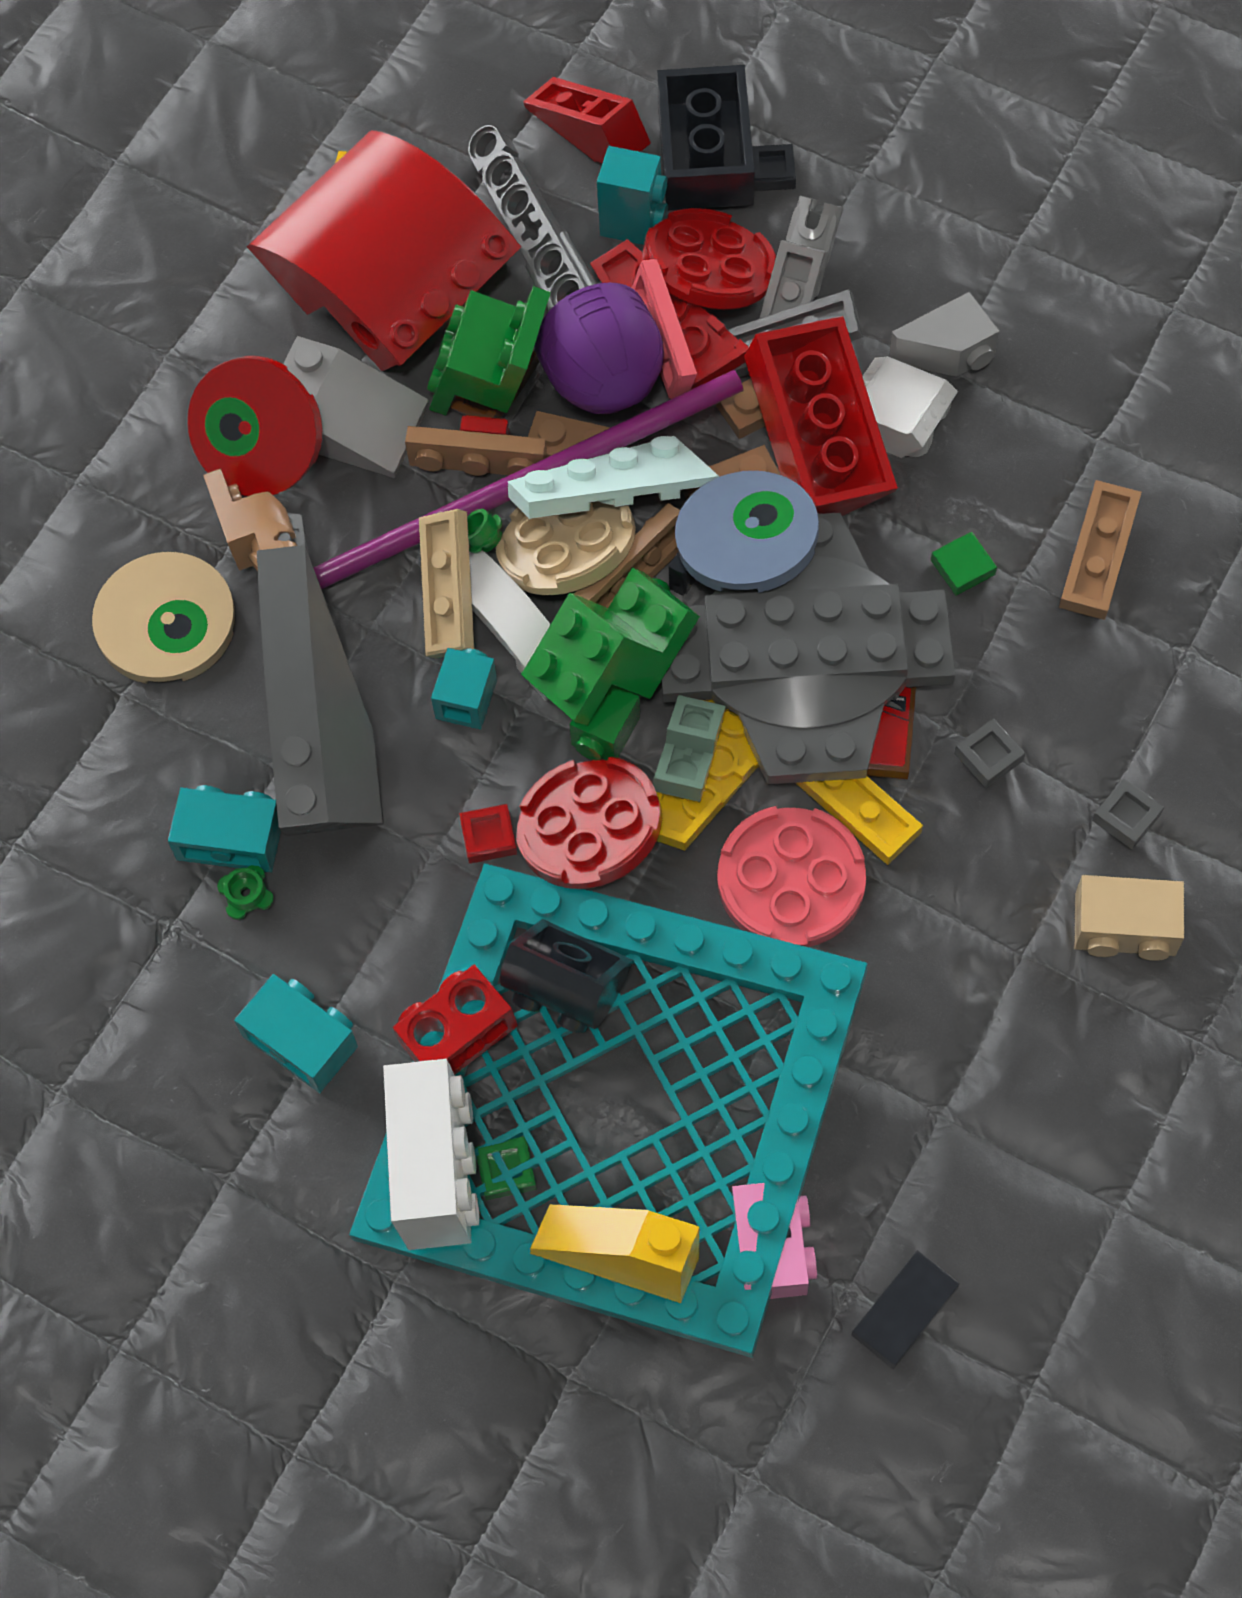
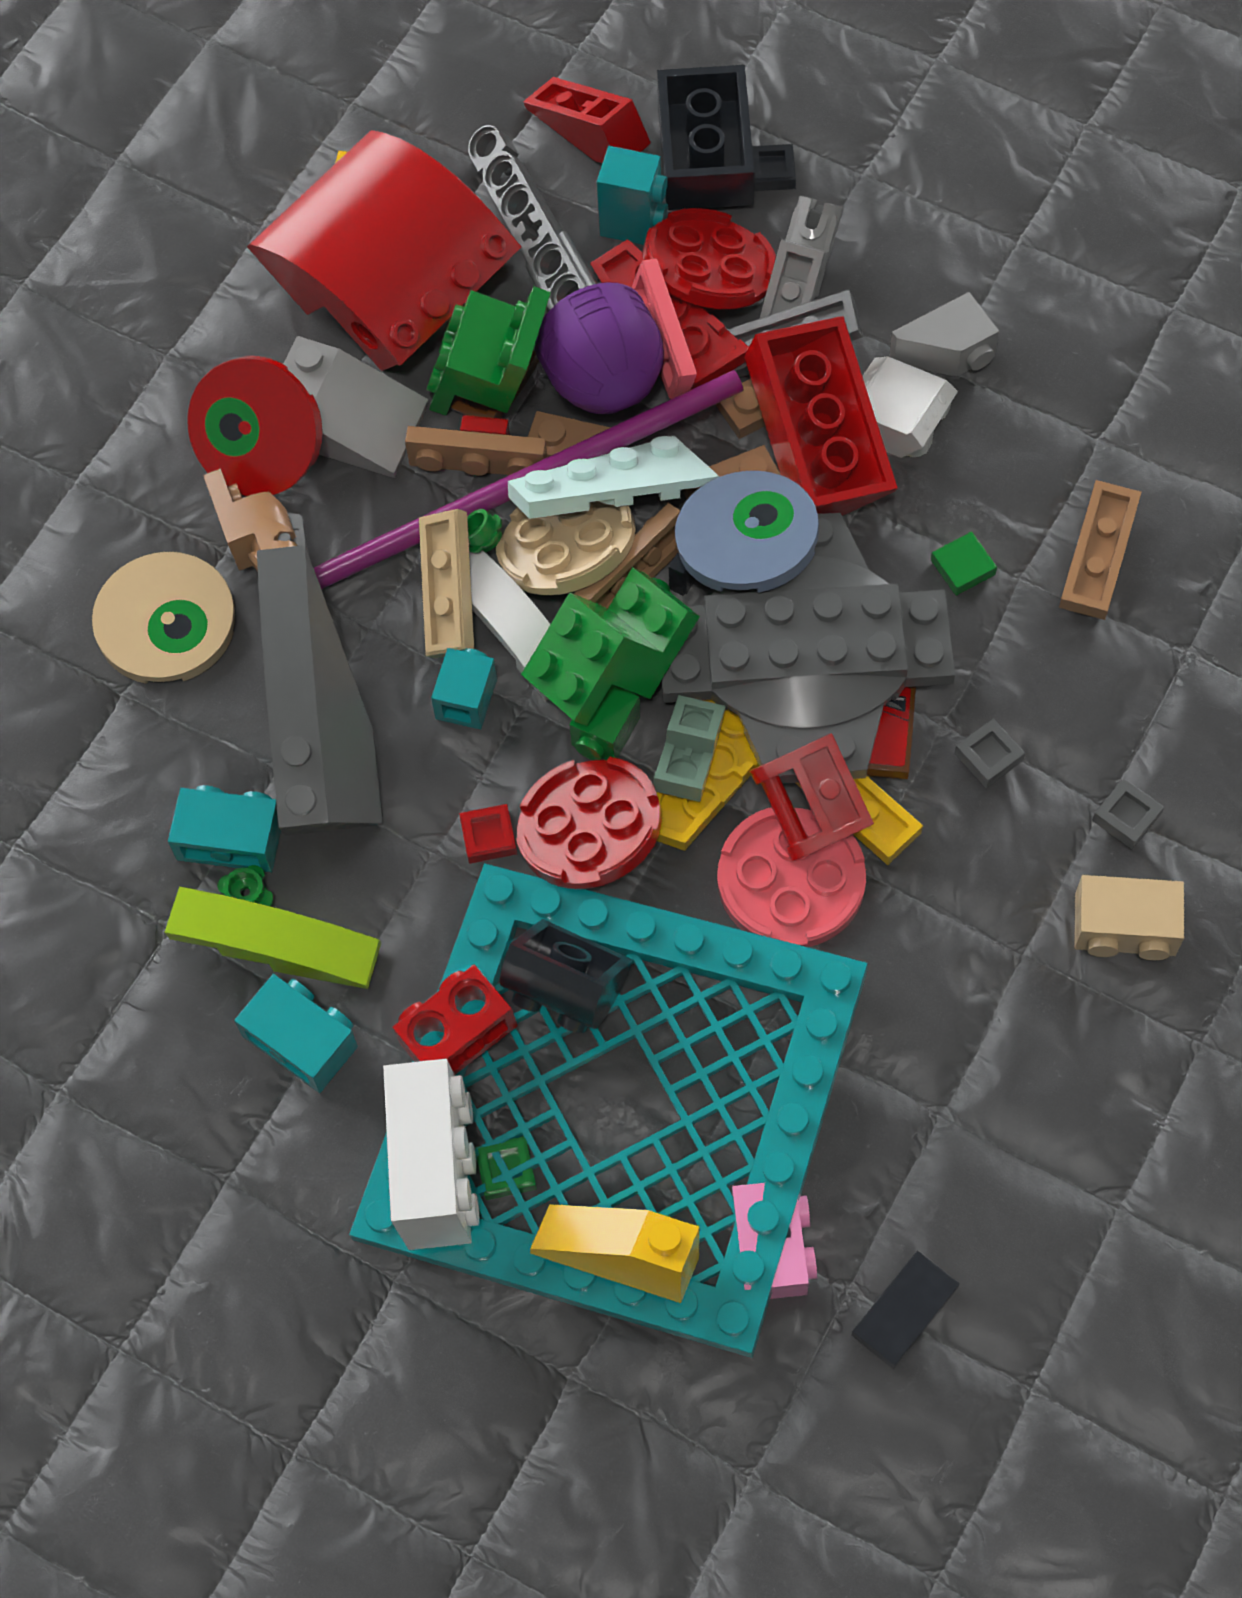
none -> lime slope [165,886,381,989]
none -> red plate [750,733,874,862]

